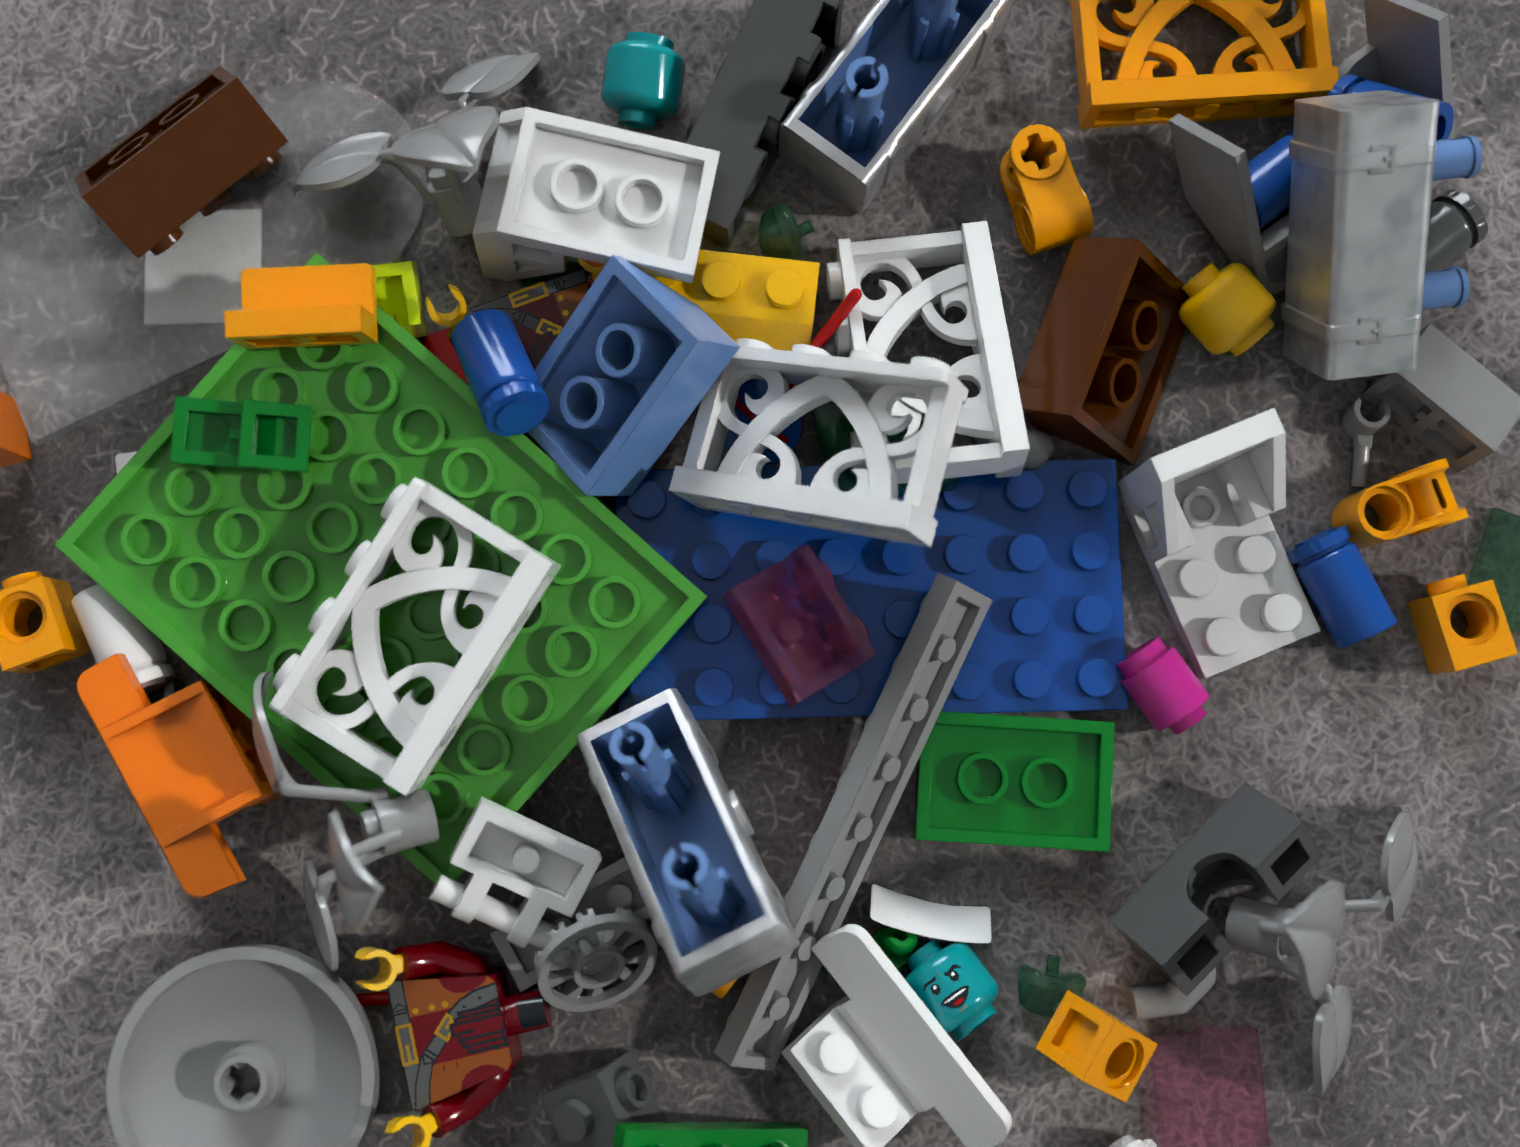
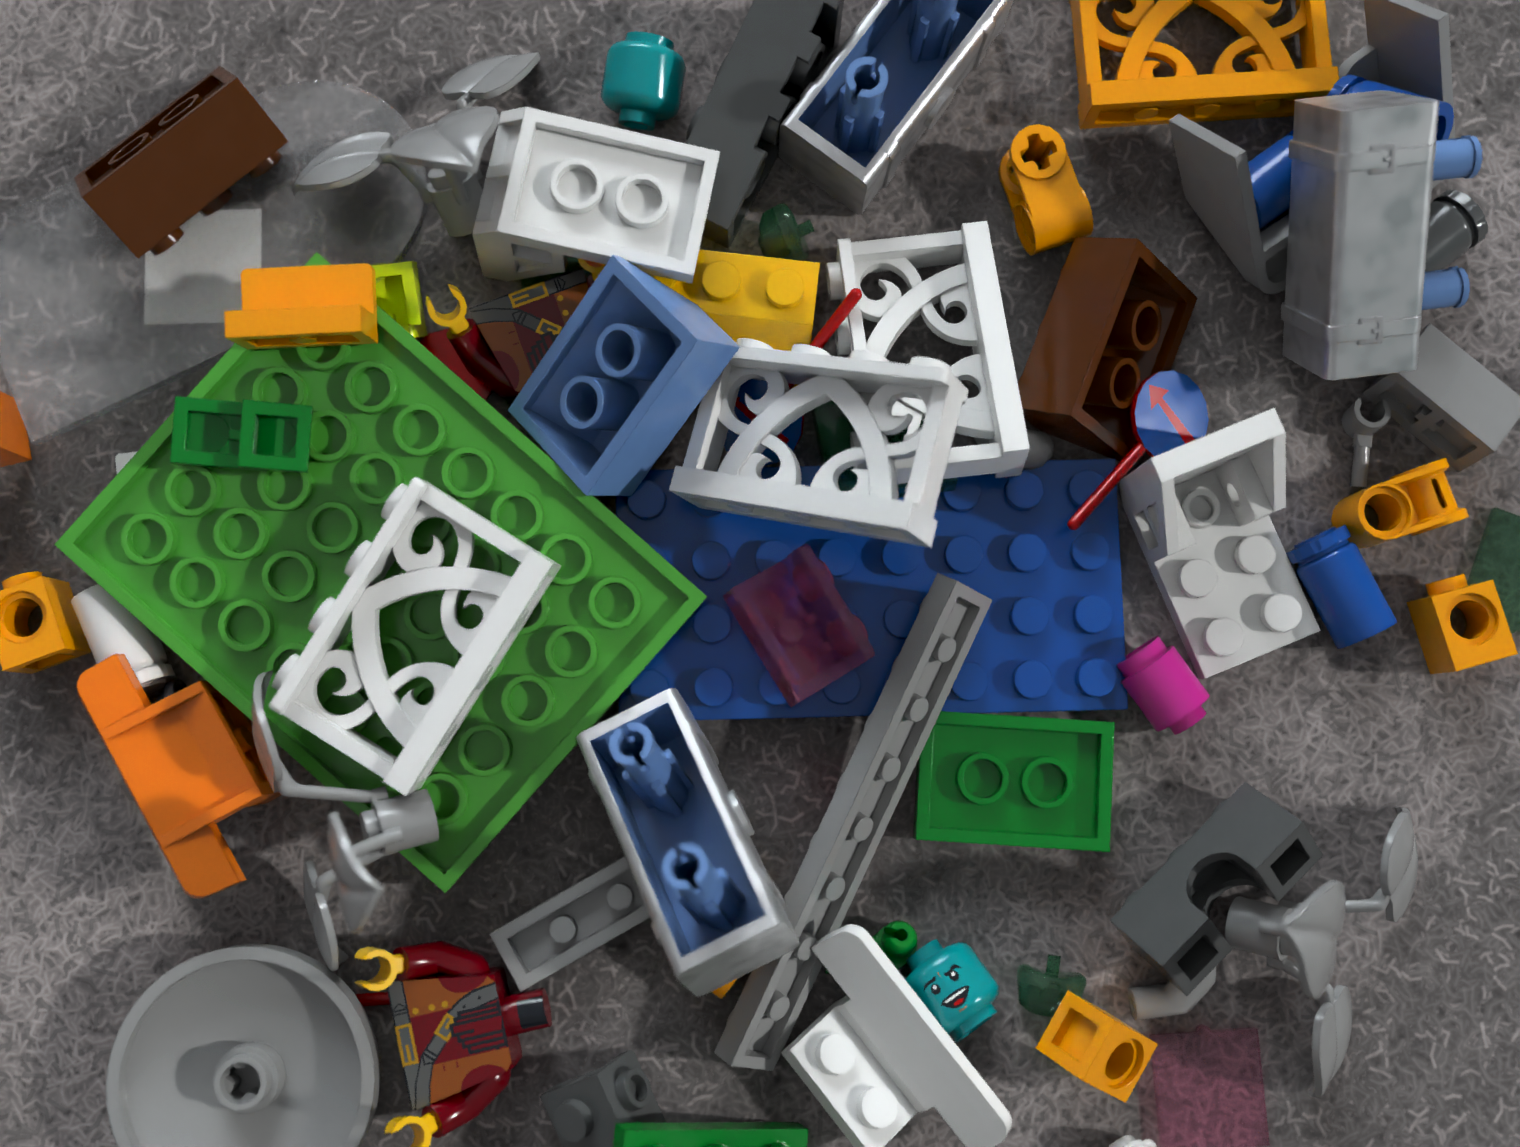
white plate [429,796,602,950] -> none
blue piece [451,309,549,436] -> none
light grey wheel [534,906,658,1012] -> none
white sticker [870,884,992,944] -> none
yellow head [1179,262,1276,357] -> none
none -> piece [1067,370,1209,530]

